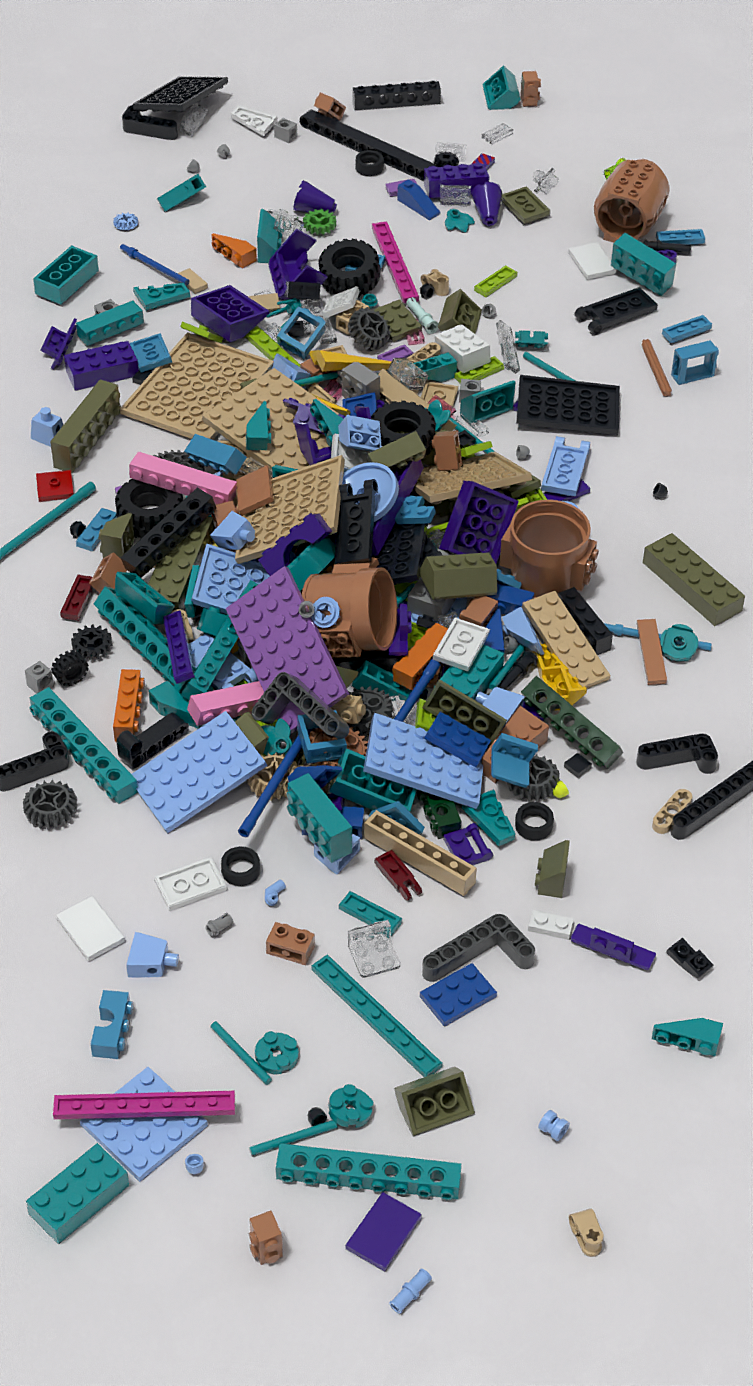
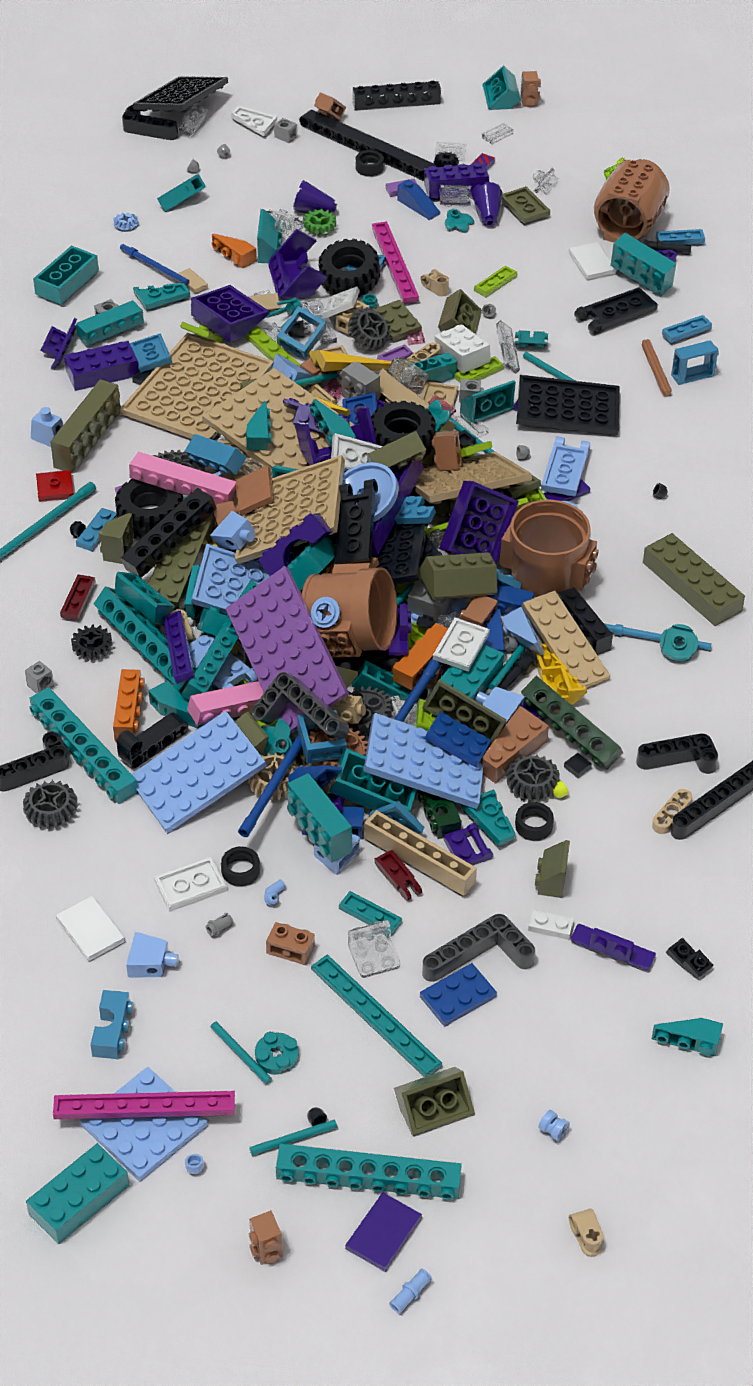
black tyre [51,650,89,686] -> none
nougat brick [89,552,127,593] -> none
black hinge [284,281,321,300] -> none
light grey hinge [299,601,315,618] -> none
teal plate [328,1084,374,1128] -> none
light blue slope [338,415,381,452] -> none
light aqua pin [406,297,439,334] -> none
black plate [420,283,435,298] -> none
dark azure bracket [491,733,538,788] -> none
nougat tile [637,619,667,685] -> none

